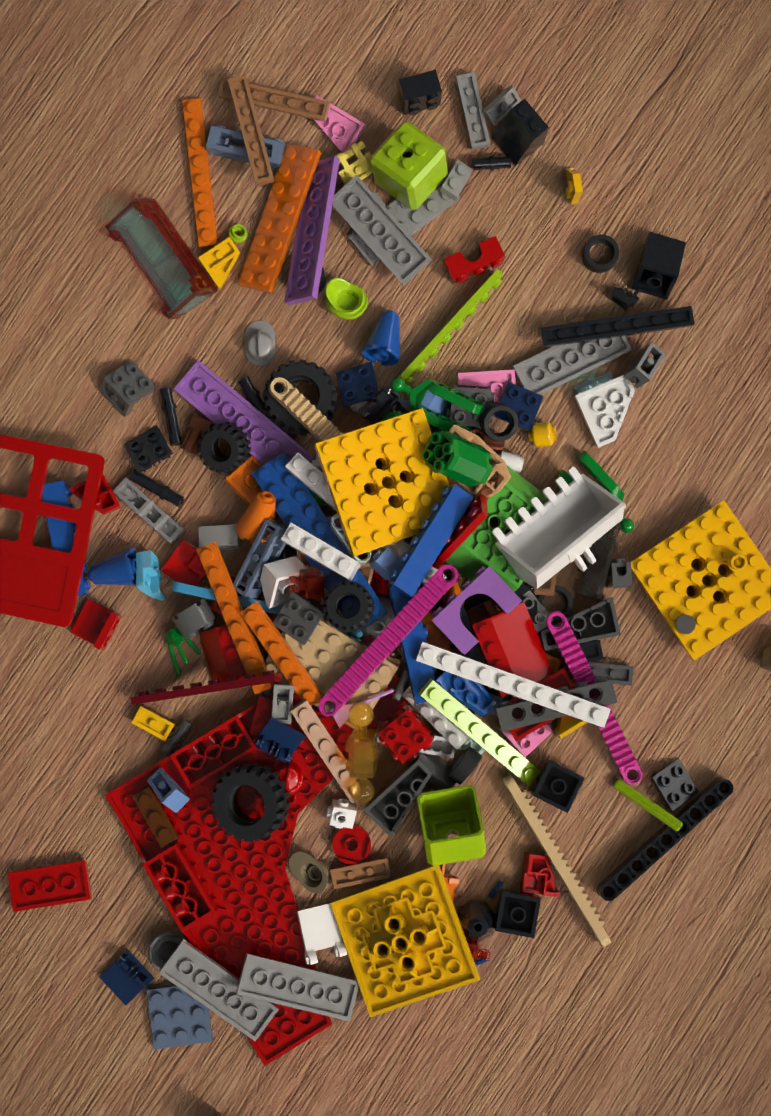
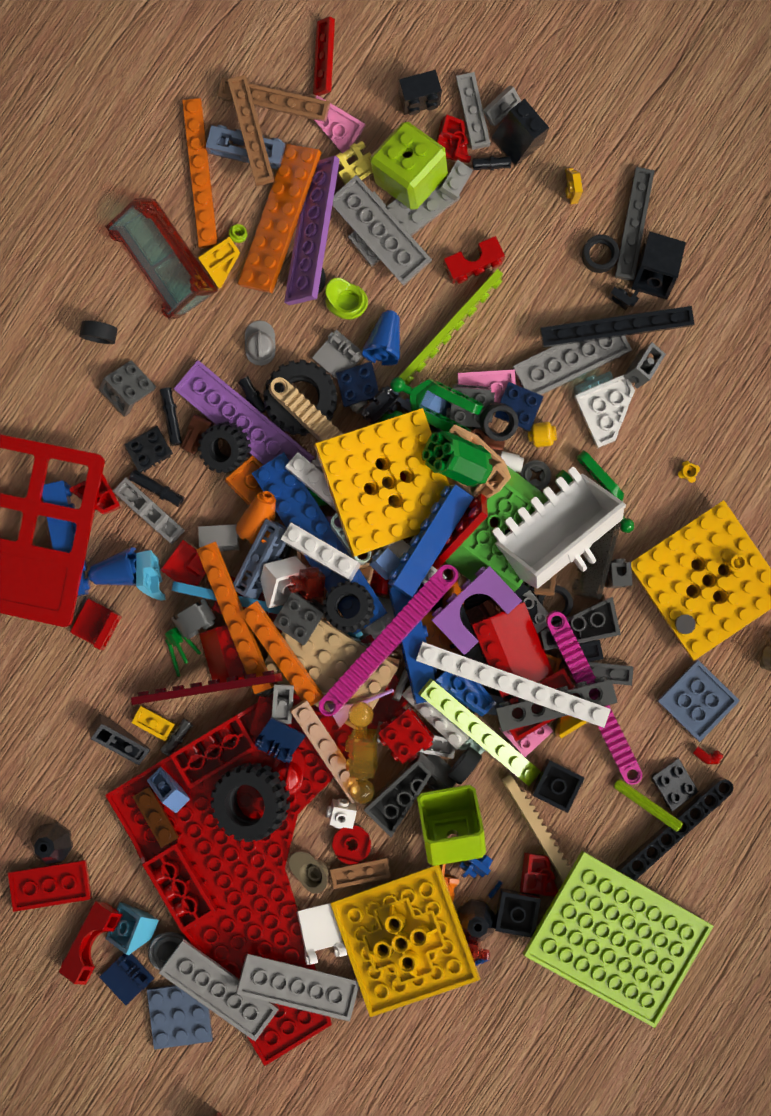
none -> black cone [31,822,73,864]
none -> red arch [58,901,123,985]
none -> black tyre [79,320,118,344]
none -> black slope [89,714,150,765]
none -> medium azure slope [105,902,159,955]
none -> light grey hinge [312,330,363,379]
none -> red plate [313,16,335,96]
none -> red slope [436,114,471,163]
none -> blue hips [459,855,493,878]
none -> dark grey gear [521,460,551,490]
none -> lime plate [522,851,714,1028]
none -> dark grey plate [615,167,655,281]
none -> sand blue plate [657,660,740,742]
none -> yellow plate [678,461,700,483]
none -> red arm [693,746,723,764]

